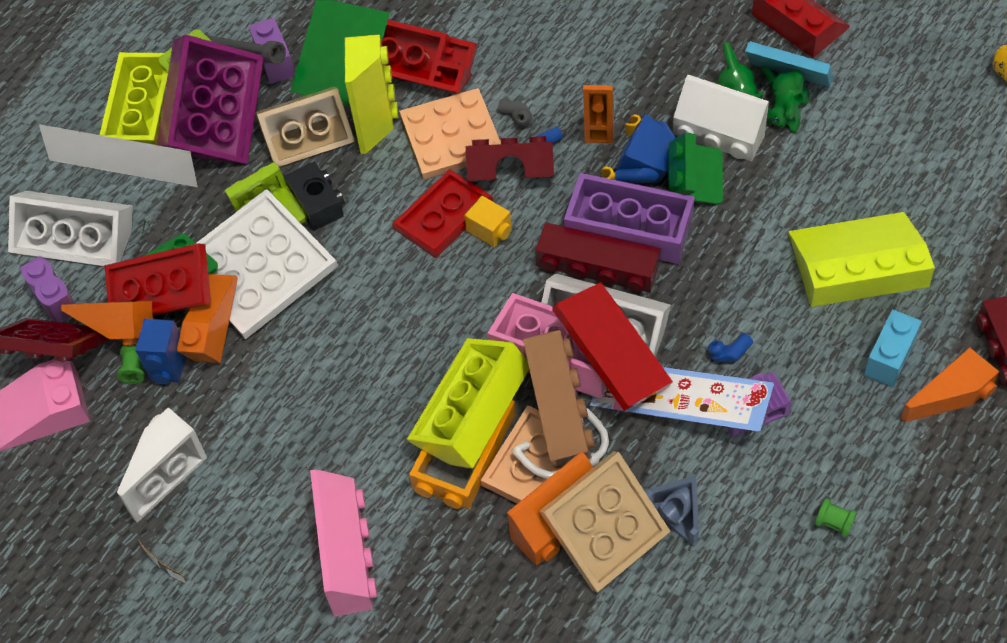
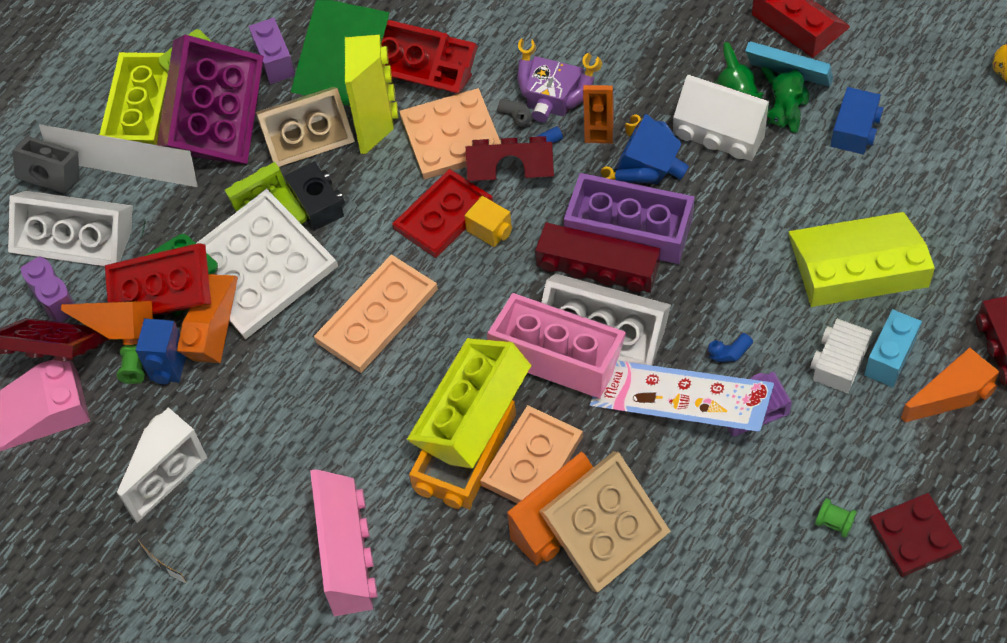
dark grey piece [206,35,286,64] -> none
white piece [512,408,609,479] -> none
medium nougat brick [523,330,595,467] -> none
red tile [552,282,673,411] -> none
sand blue slope [646,475,699,547] -> none
green bracket [669,132,723,205] -> none
none -> dark grey brick [12,136,79,193]
none -> light nougat plate [314,254,438,373]
none -> medium lavender torso [517,38,602,122]
none -> white brick [810,318,873,393]
none -> blue brick [830,87,884,155]
none -> dark red plate [869,492,962,578]

